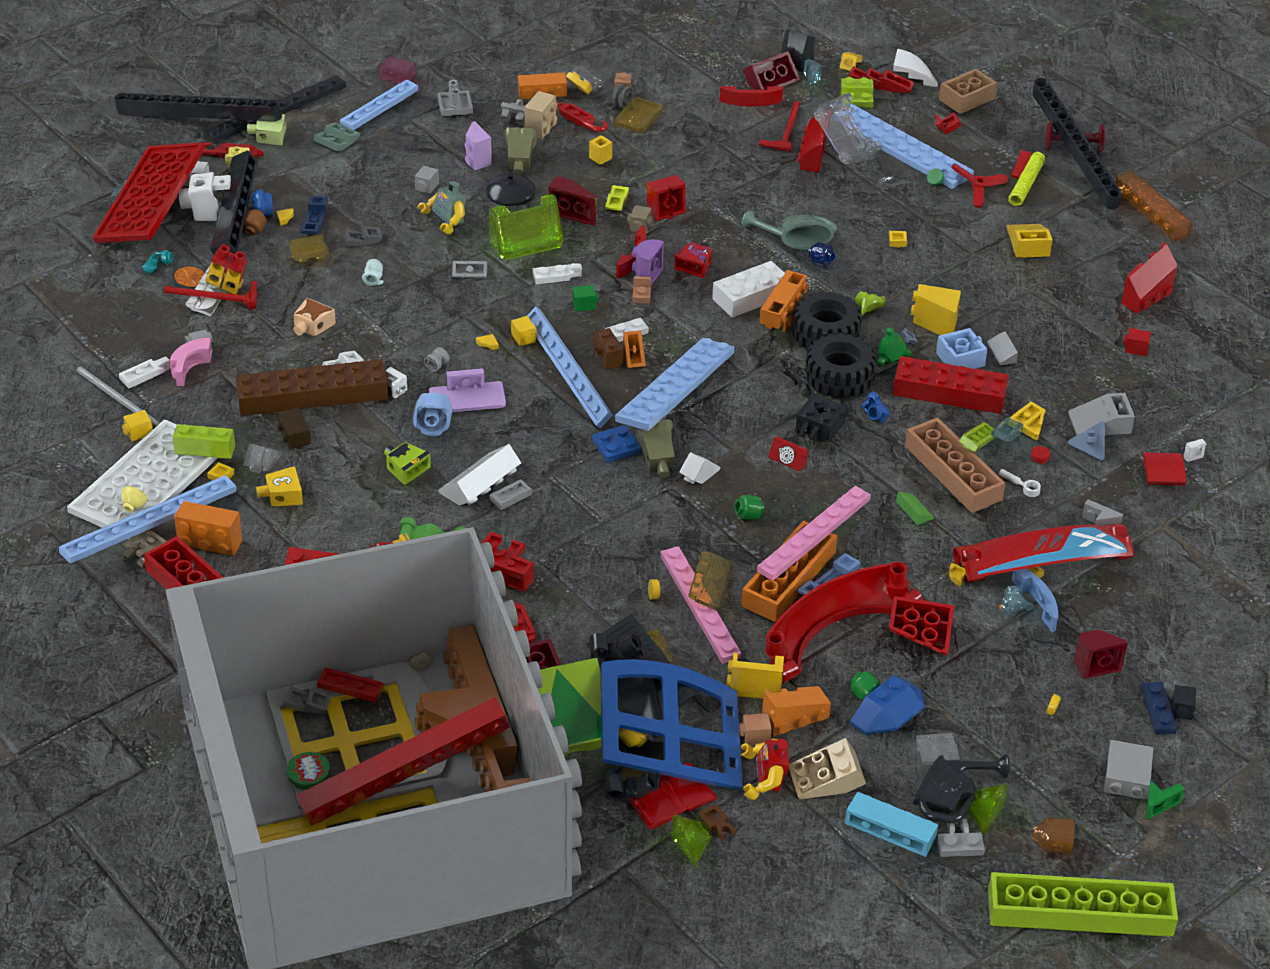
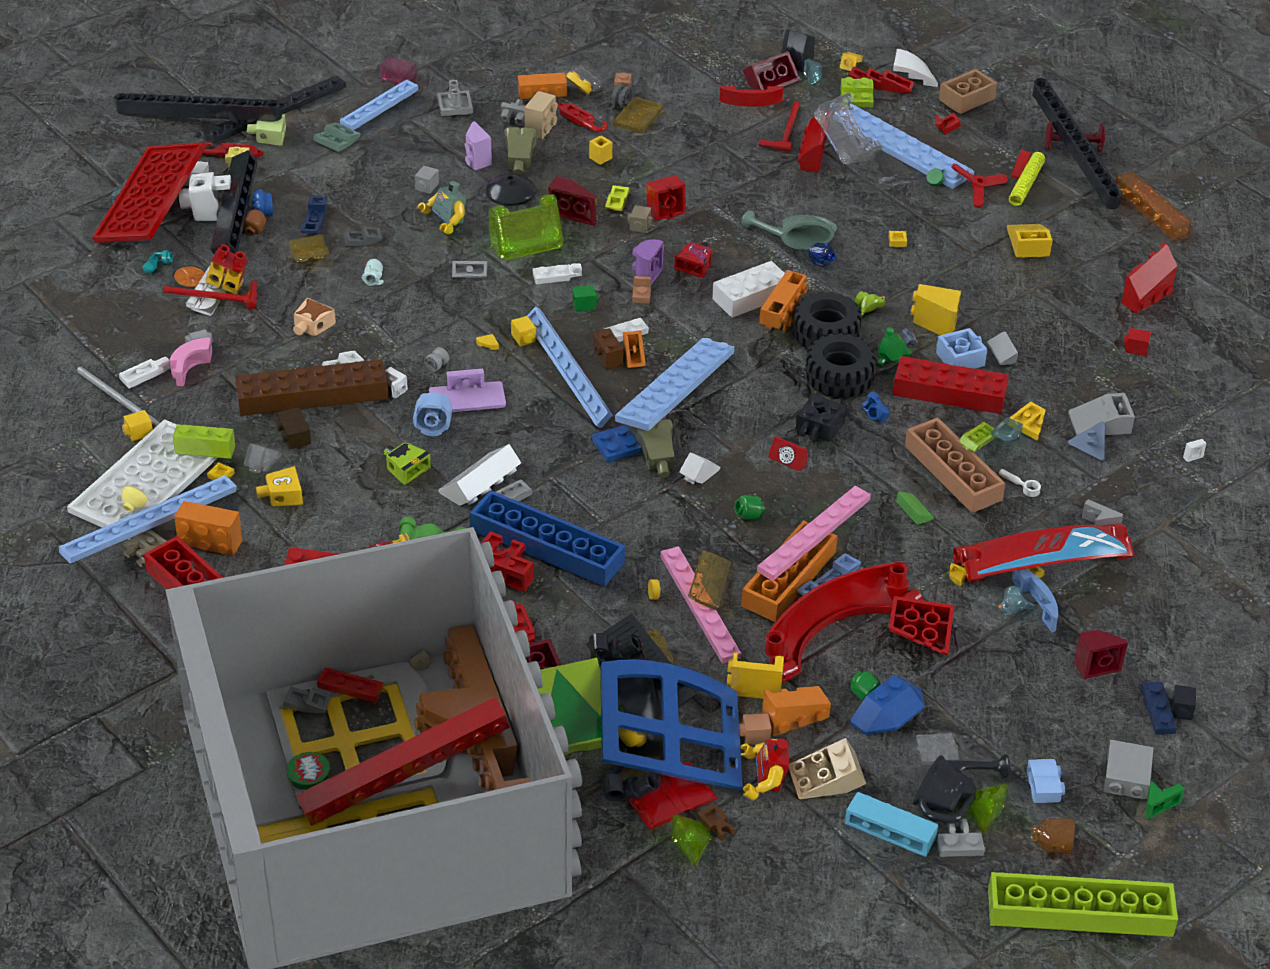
yellow tile [276,208,294,226] -> none
red slope [616,226,646,279] -> none
red tile [1031,446,1050,463] -> none
yellow tile [1046,694,1061,716] -> none
red slope [1143,452,1186,486] -> none
none -> blue brick [470,490,625,587]
none -> light blue brick [1027,759,1065,803]

